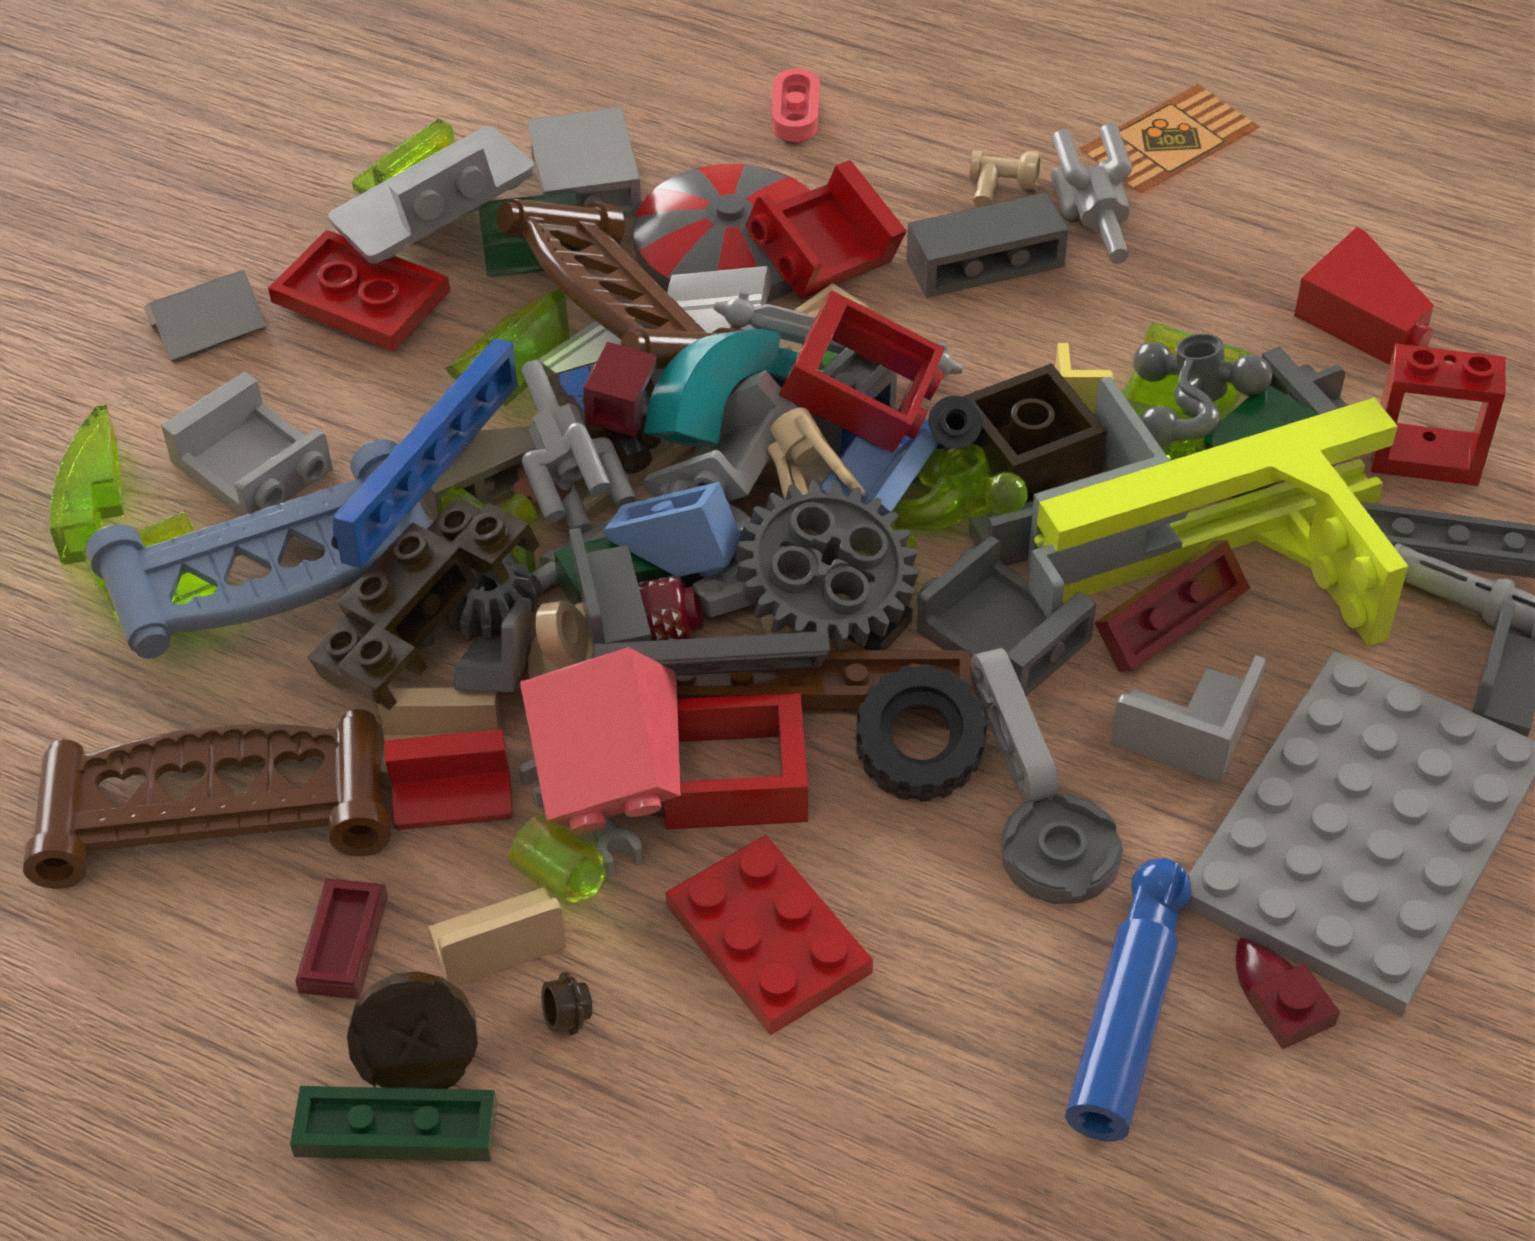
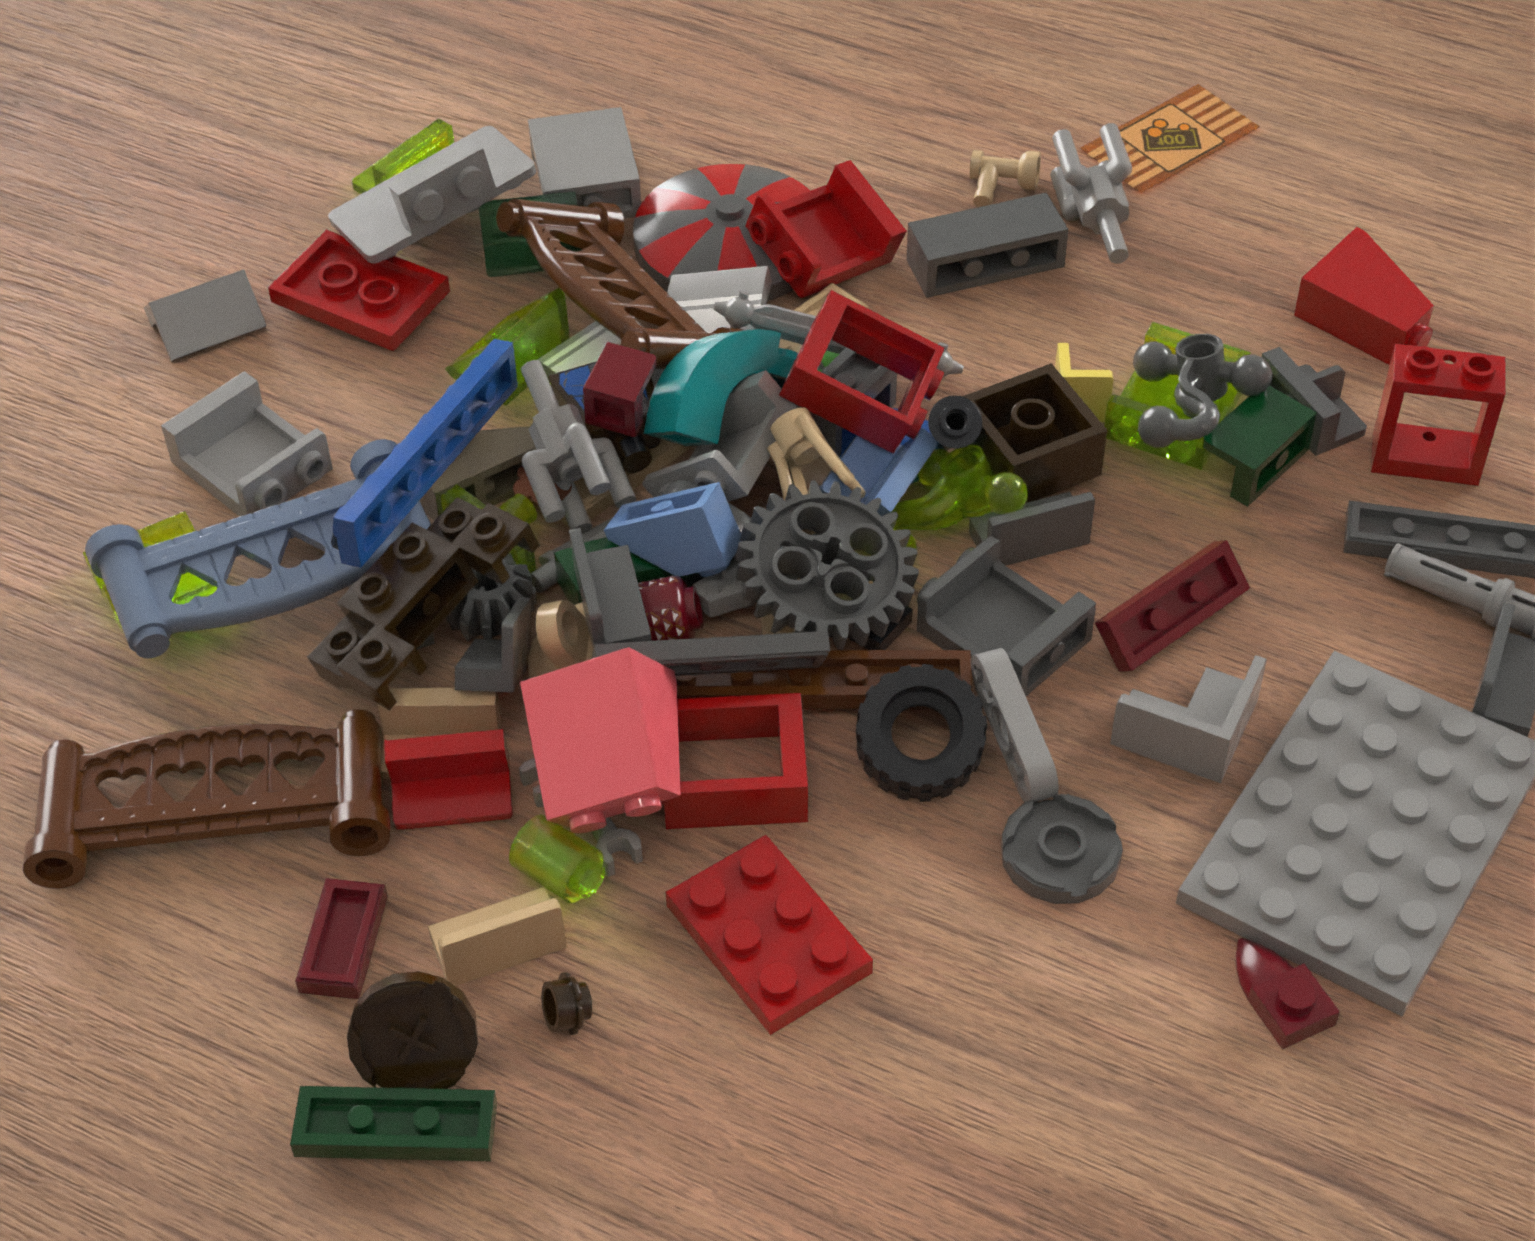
clear neon green slope [49,404,124,565] -> none
coral plate [772,69,820,143] -> none
neon yellow piece [1027,377,1408,647] -> none
blue piece [1065,857,1192,1142] -> none

